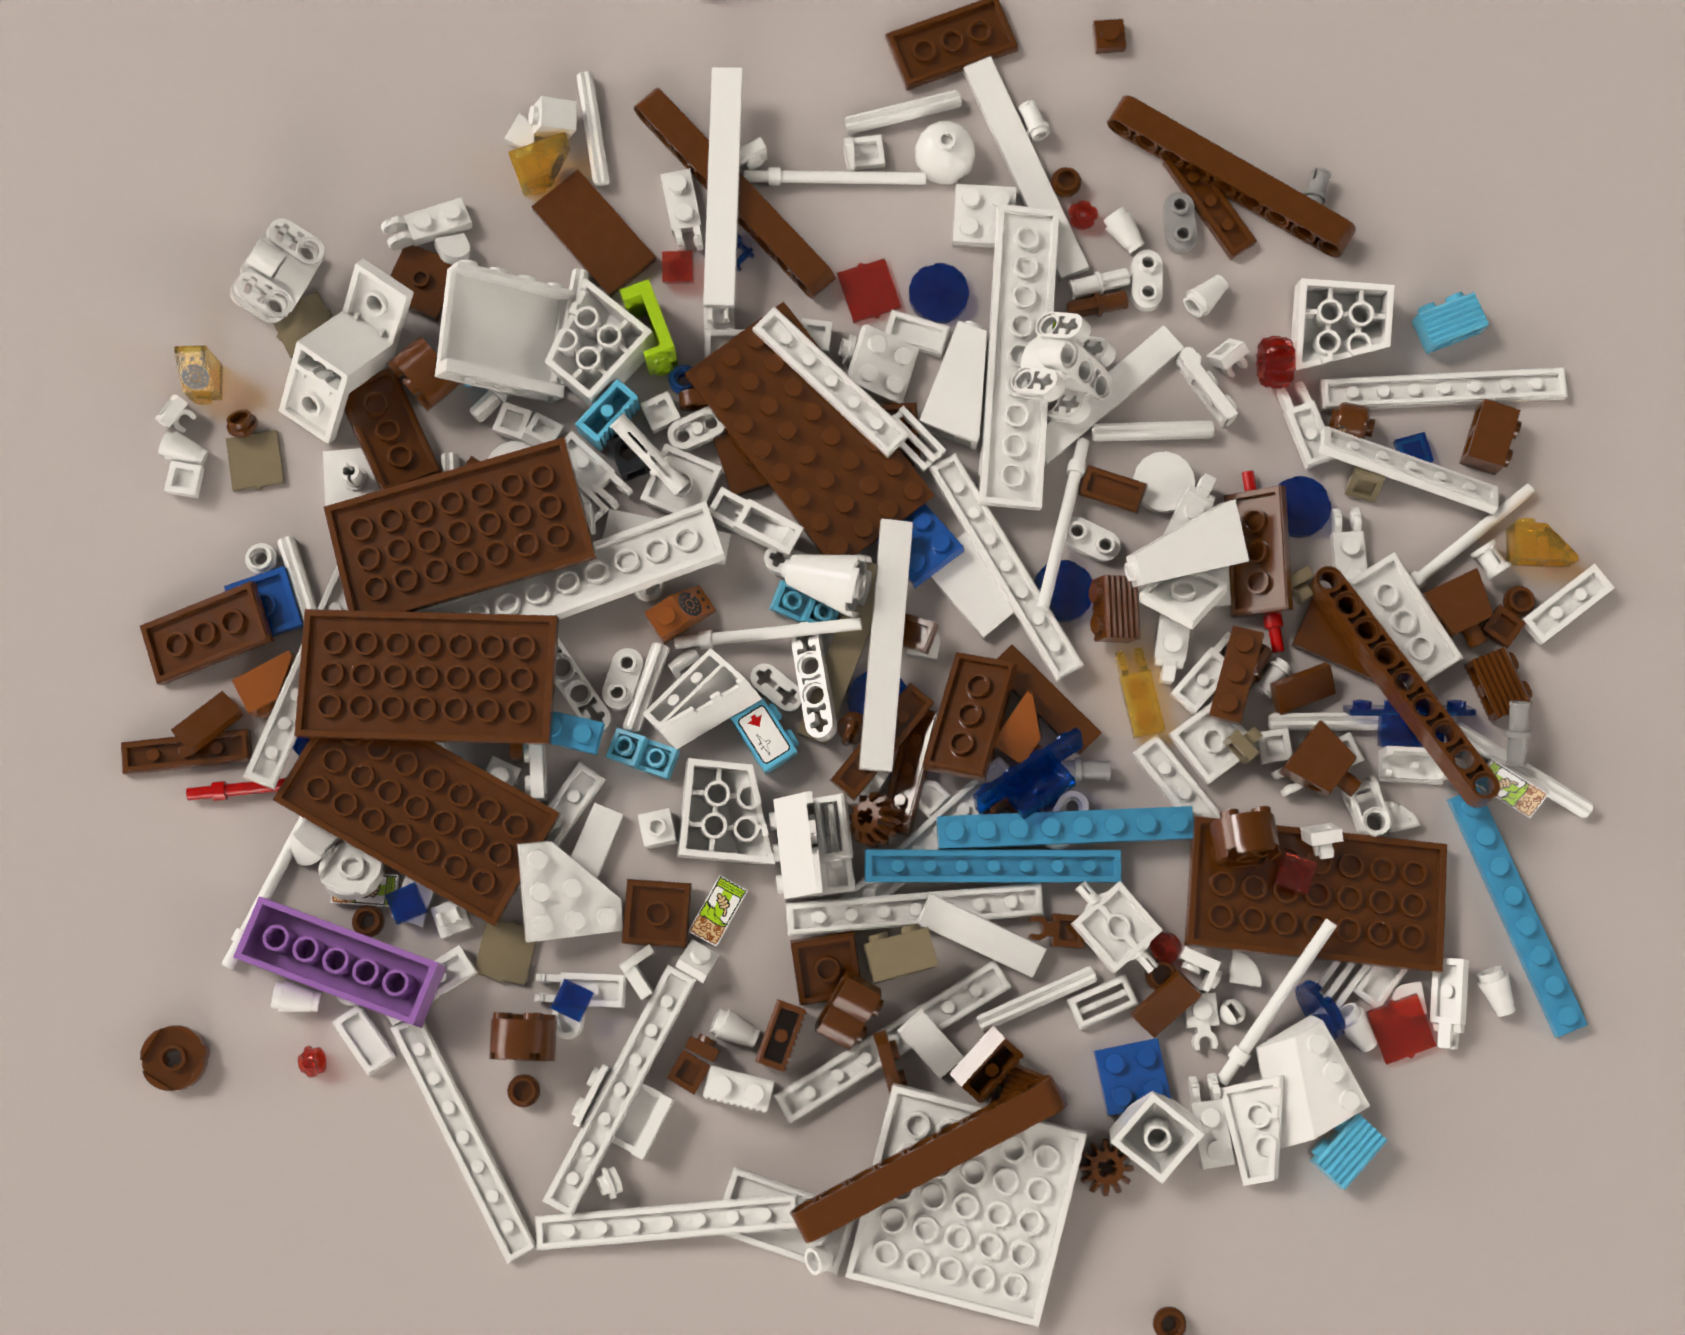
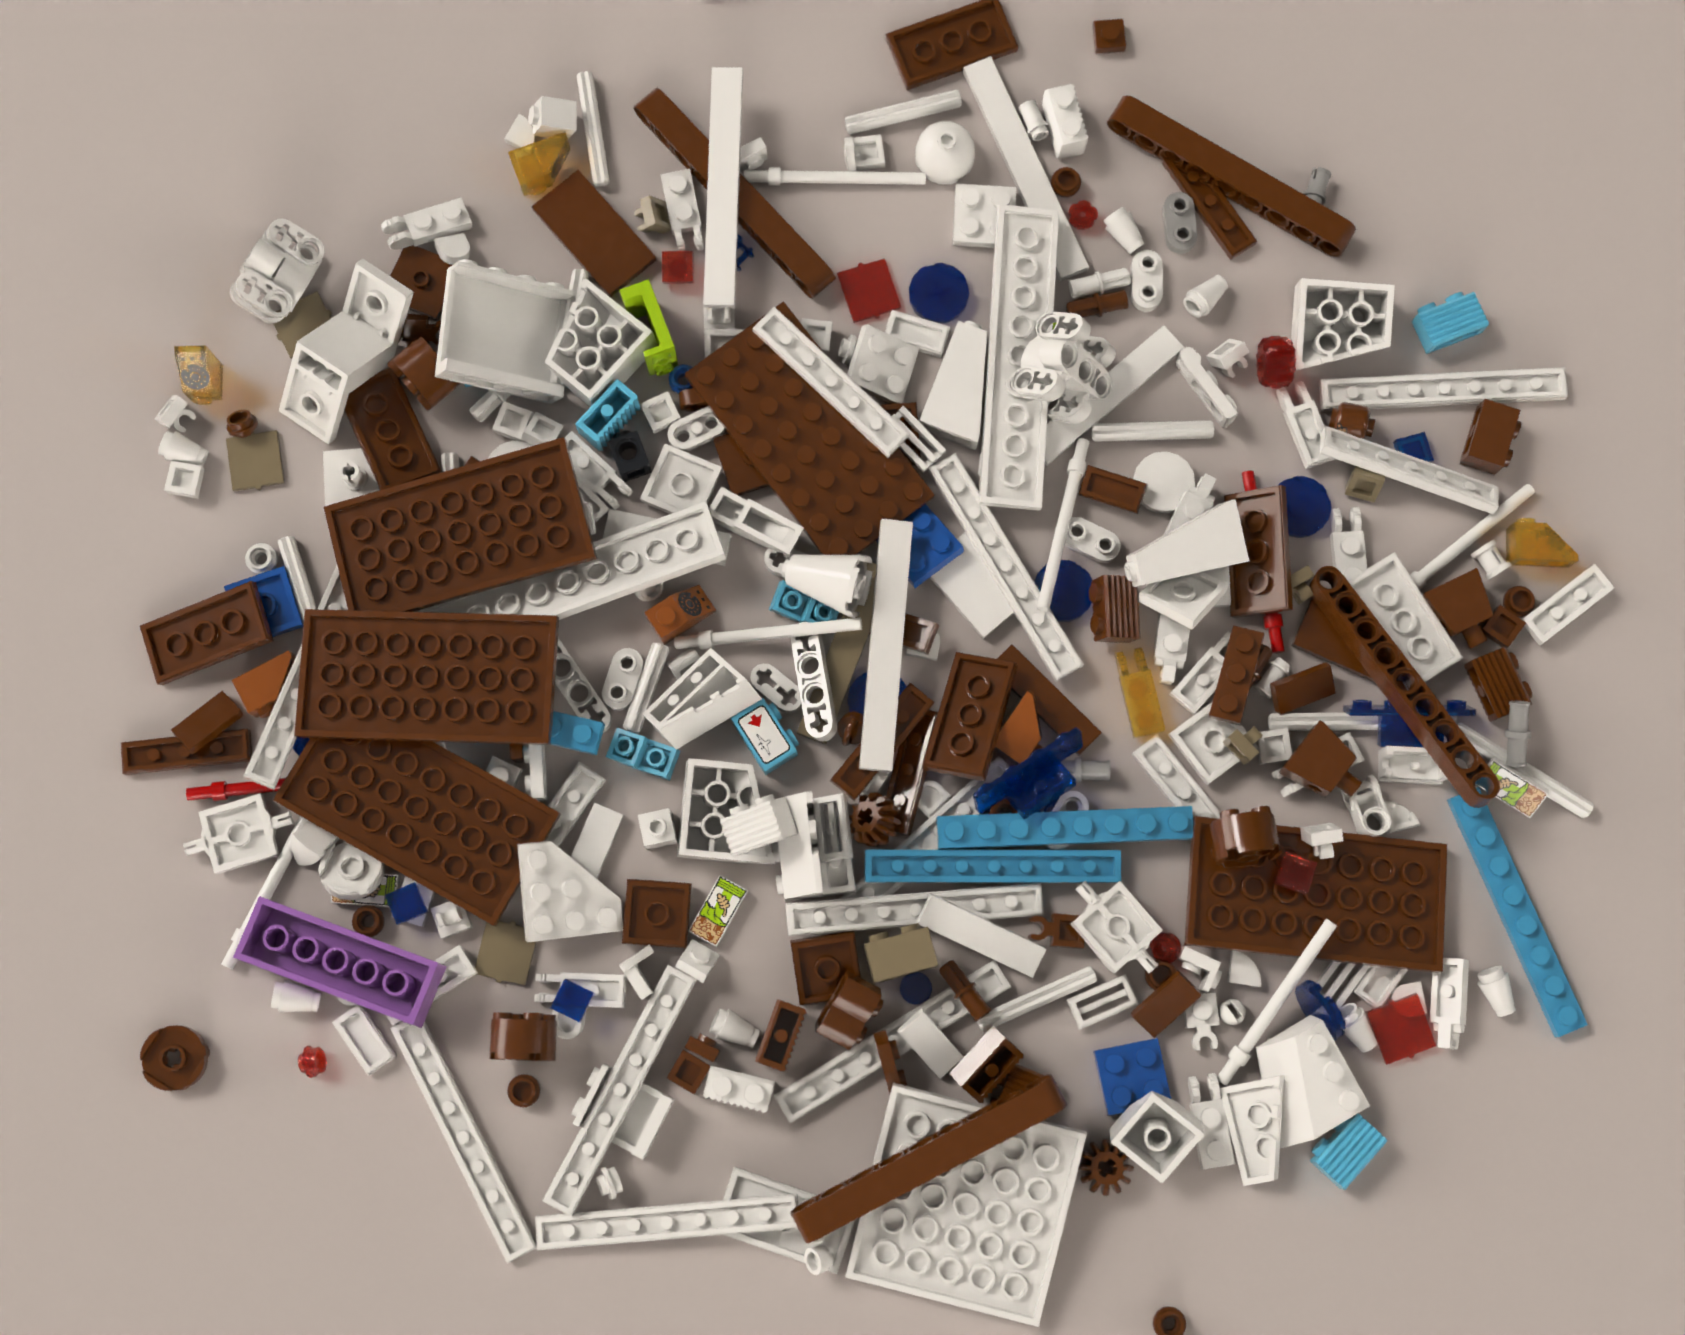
white pin [609,413,689,496] -> none
none -> white plate [183,793,294,874]
none -> reddish brown plate [398,314,441,347]
none -> dark tan tile [634,195,671,234]
none -> white brick [720,794,798,857]
none -> clear blue tile [900,972,932,1005]
none -> reddish brown axle [939,960,992,1022]
none -> white brick [1042,84,1089,160]

